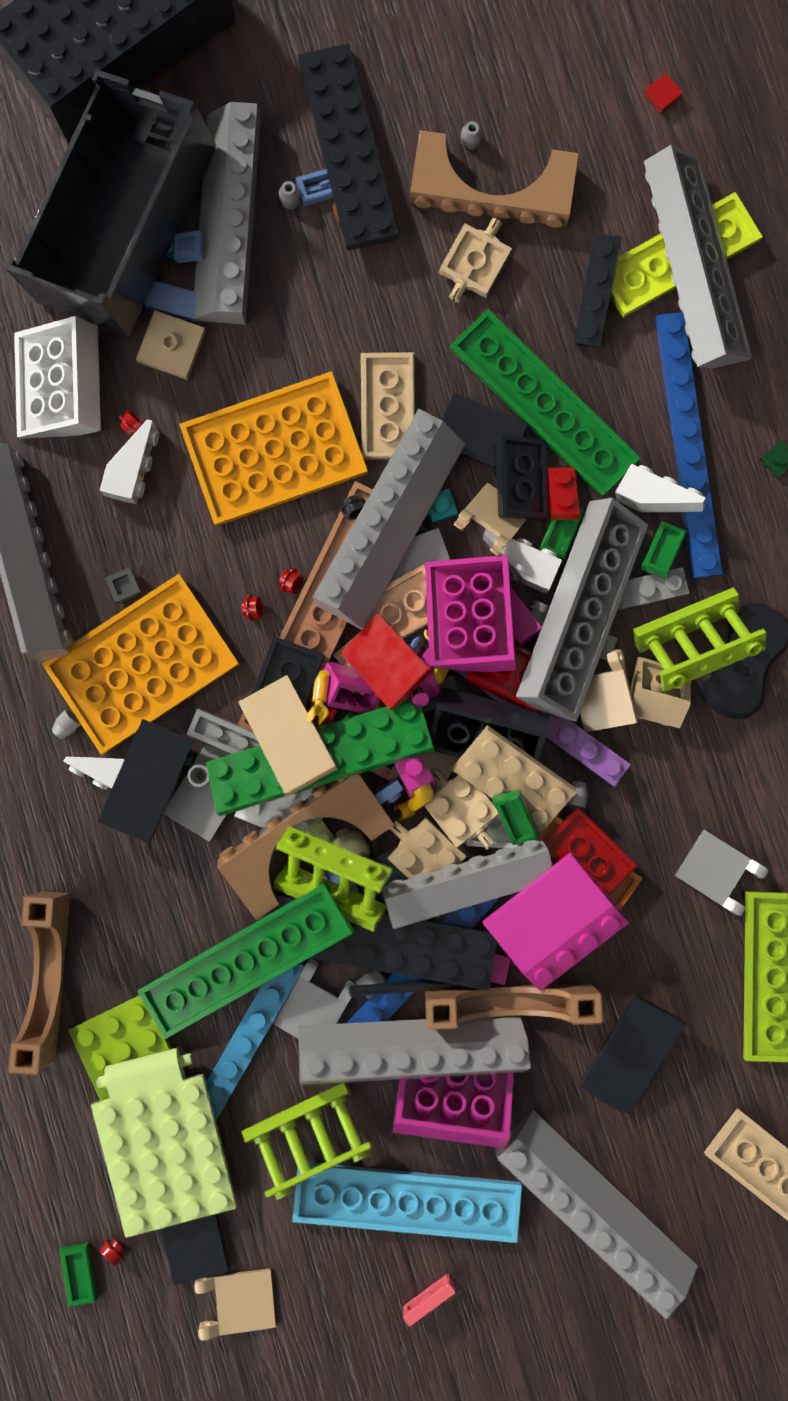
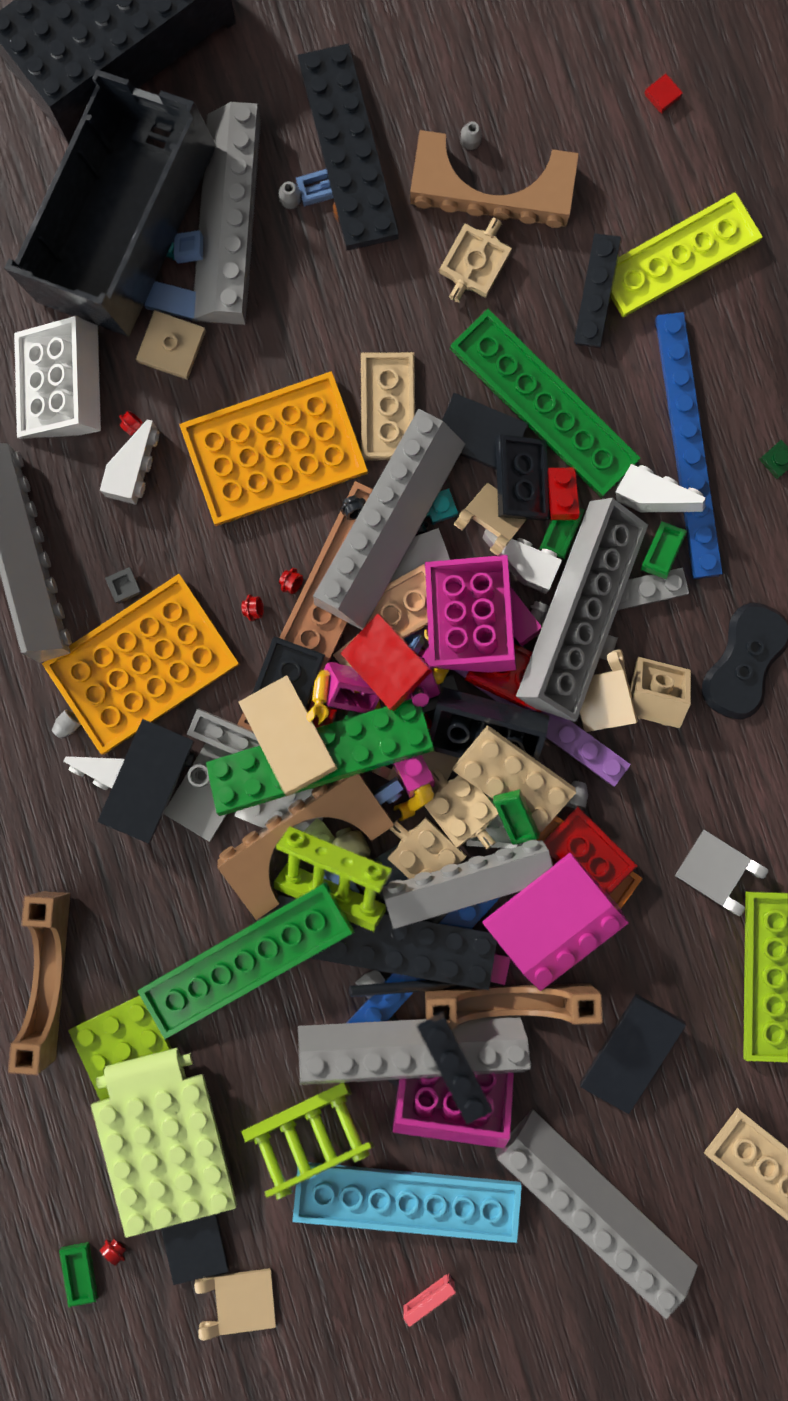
dark azure plate [206,963,305,1121] -> none
light grey flag [273,958,356,1038] -> none
lime fence [633,587,766,692] -> none
light grey slope [644,145,752,369] -> none
none -> black plate [417,1012,493,1125]

